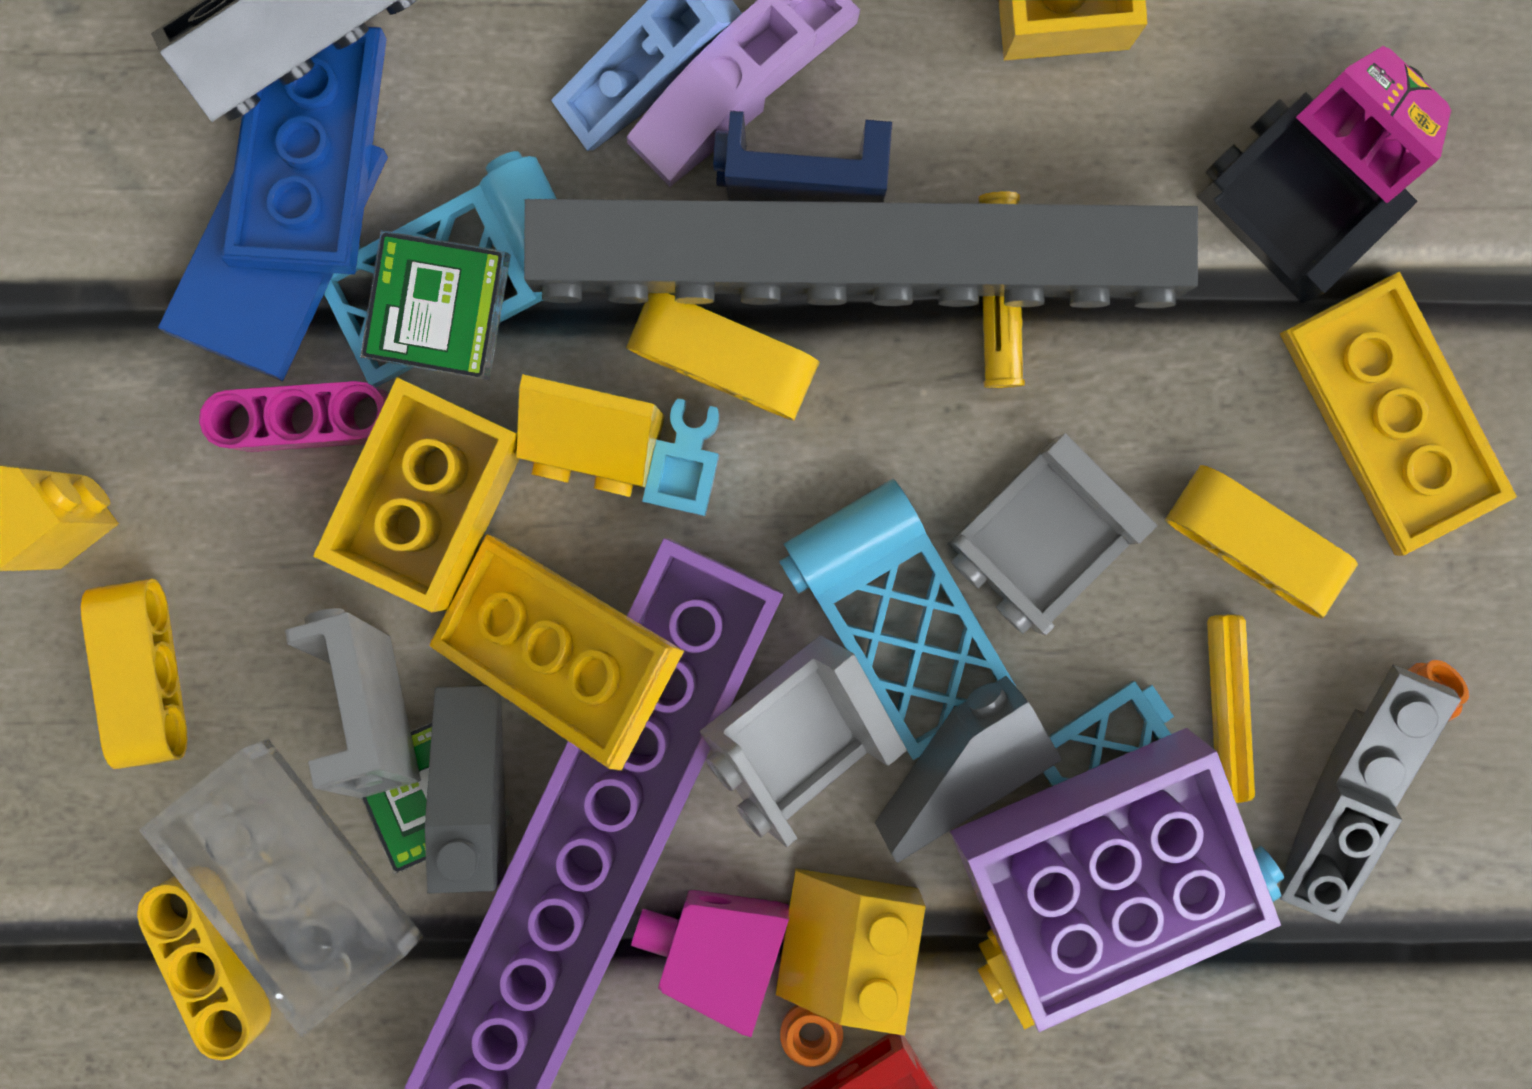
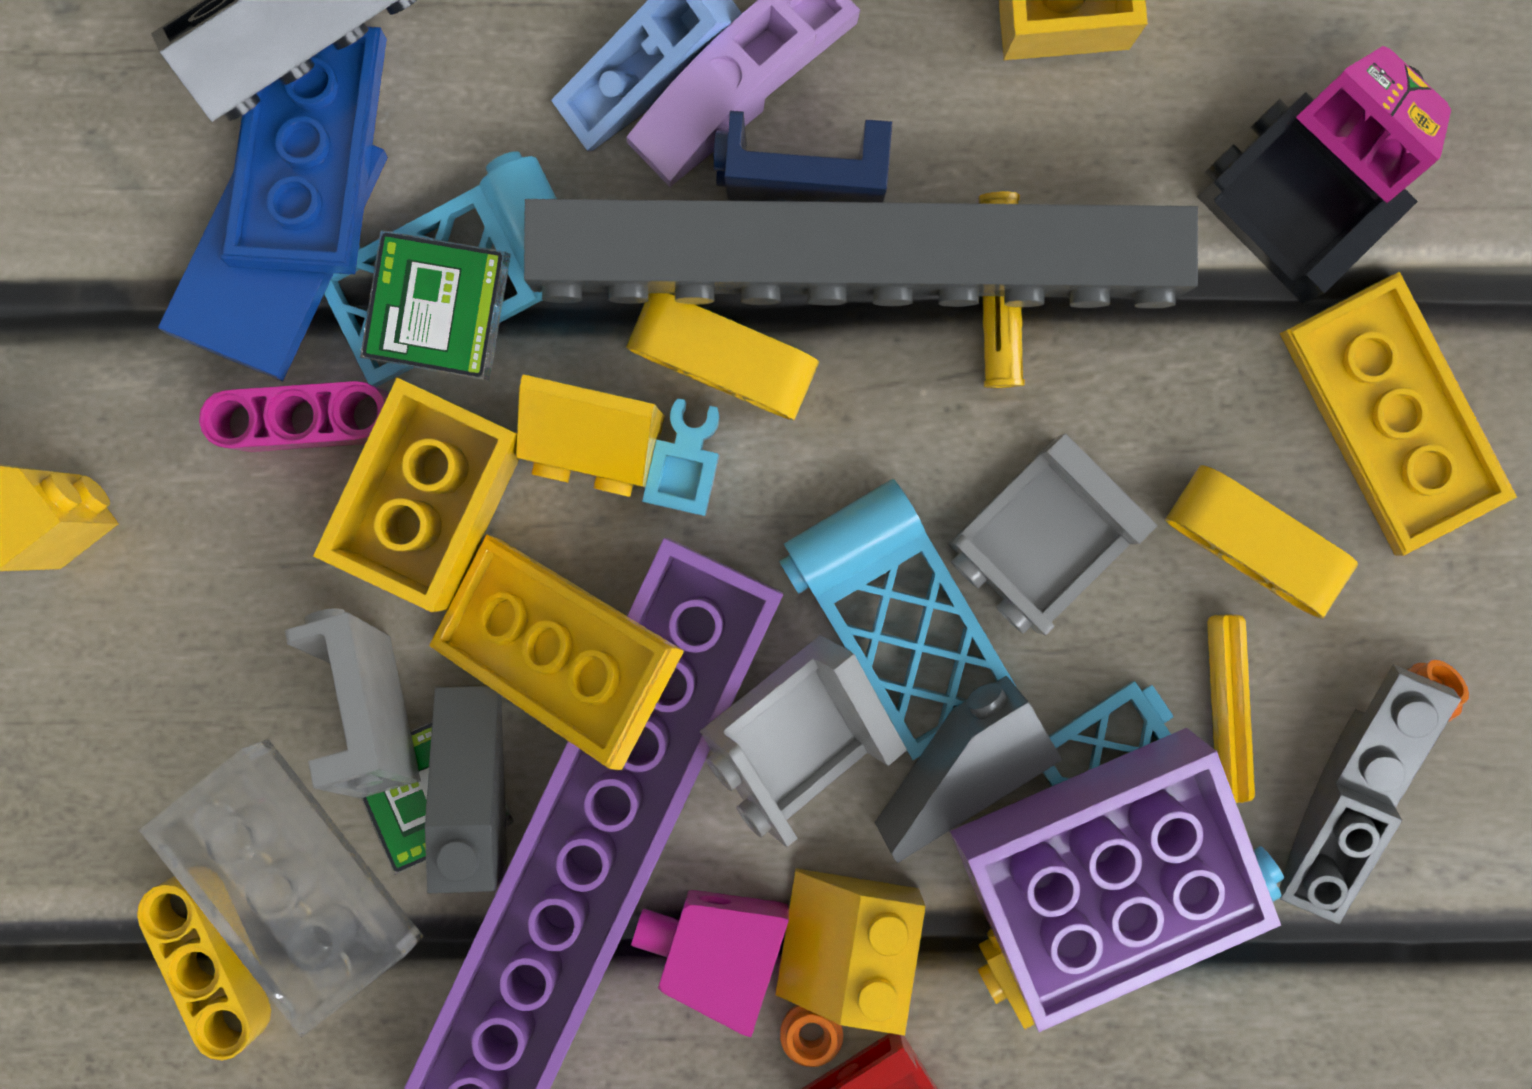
yellow beam [80,578,188,769] -> none

